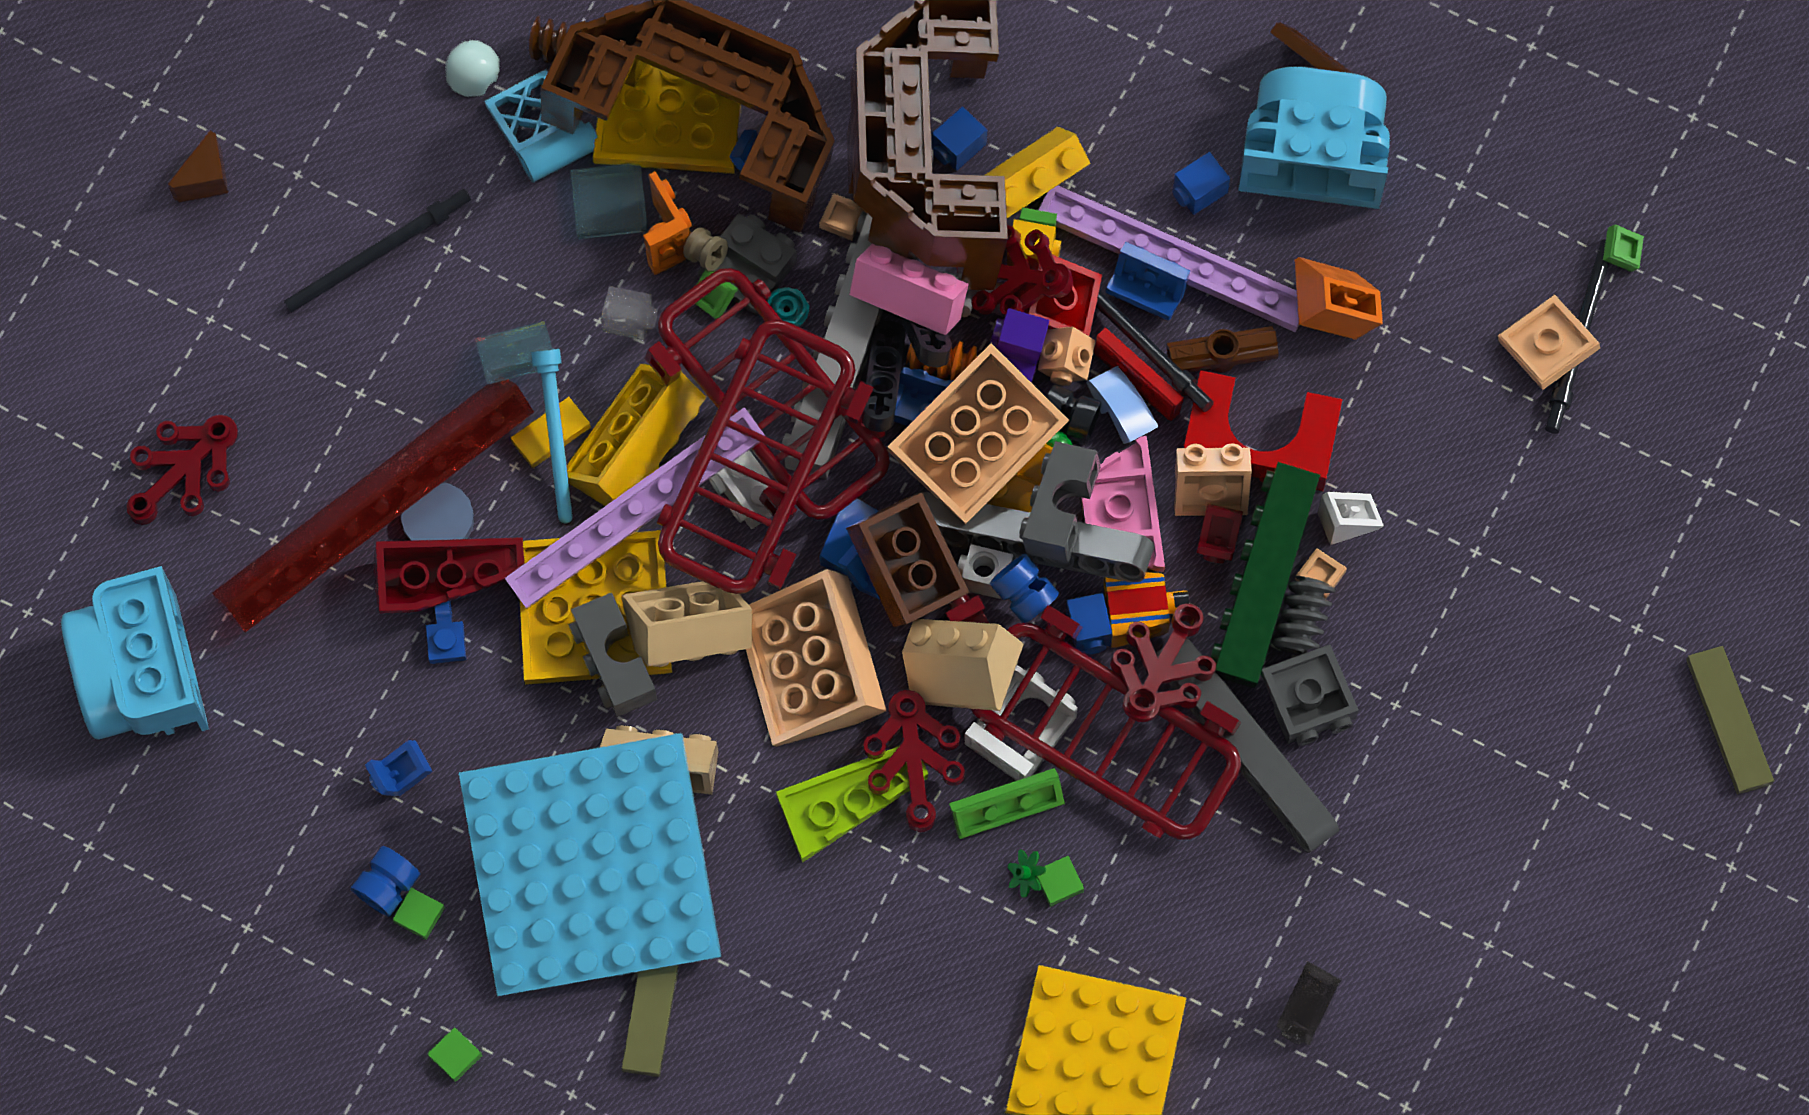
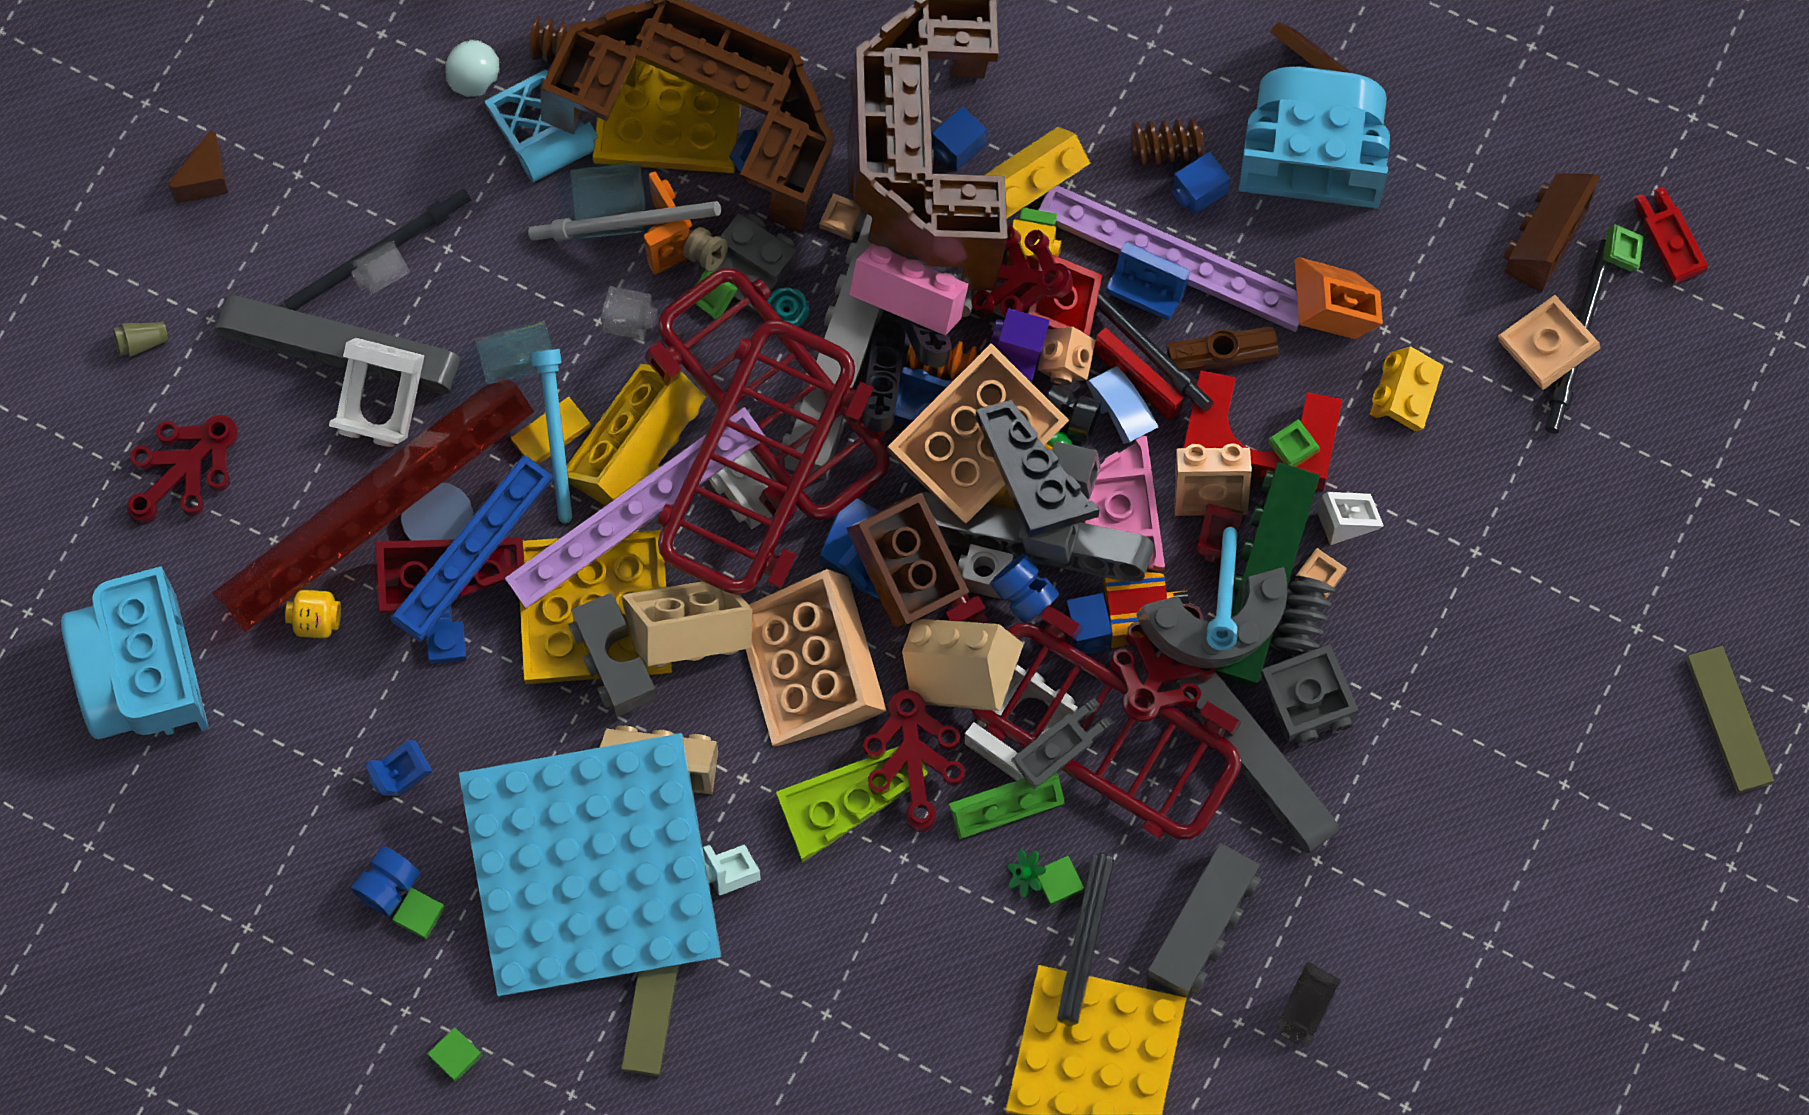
none -> olive cone [113,321,168,358]
none -> dark grey beam [214,295,461,394]
none -> yellow head [285,590,341,639]
none -> white panel [329,338,425,447]
none -> clear brick [351,241,411,294]
none -> blue tile [391,455,553,643]
none -> light grey bar [528,201,721,241]
none -> light aqua bracket [702,844,760,896]
none -> wing [975,400,1100,537]
none -> dark grey hinge [1011,698,1114,790]
none -> black axle [1057,853,1114,1026]
none -> reddish brown piece [1130,119,1204,166]
none -> dark grey brick [1136,567,1287,668]
none -> dark grey brick [1147,843,1262,1001]
none -> medium azure piece [1207,527,1238,650]
none -> bright green tile [1268,419,1320,467]
none -> yellow bracket [1370,346,1444,431]
none -> reddish brown slope [1503,173,1600,292]
none -> red hinge [1634,186,1708,284]

